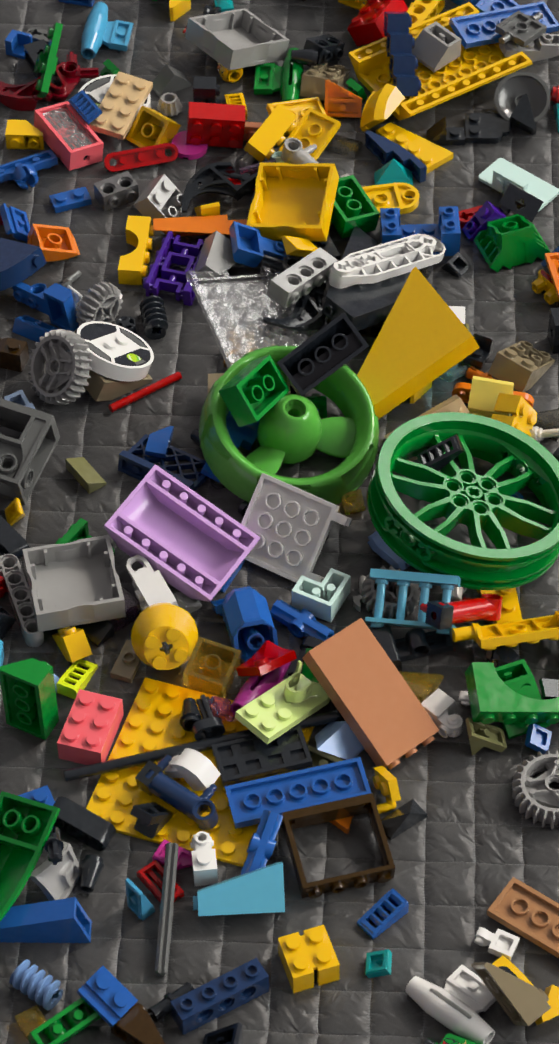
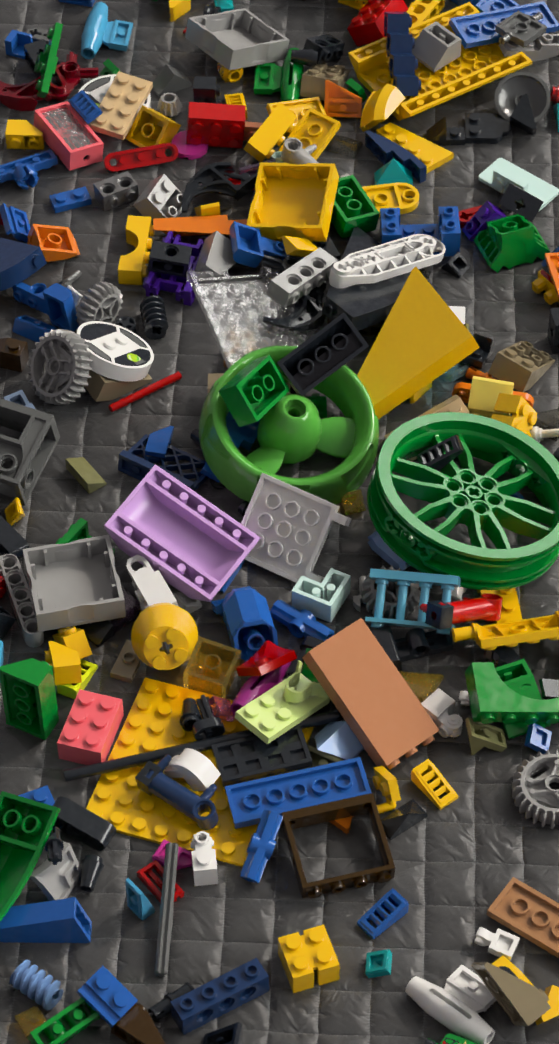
black slope [130,802,174,839] -> none
medium azure slope [193,862,285,916] -> none
none -> yellow slope [45,641,82,685]
none -> black brick [148,240,192,278]
none -> yellow slope [411,759,458,810]

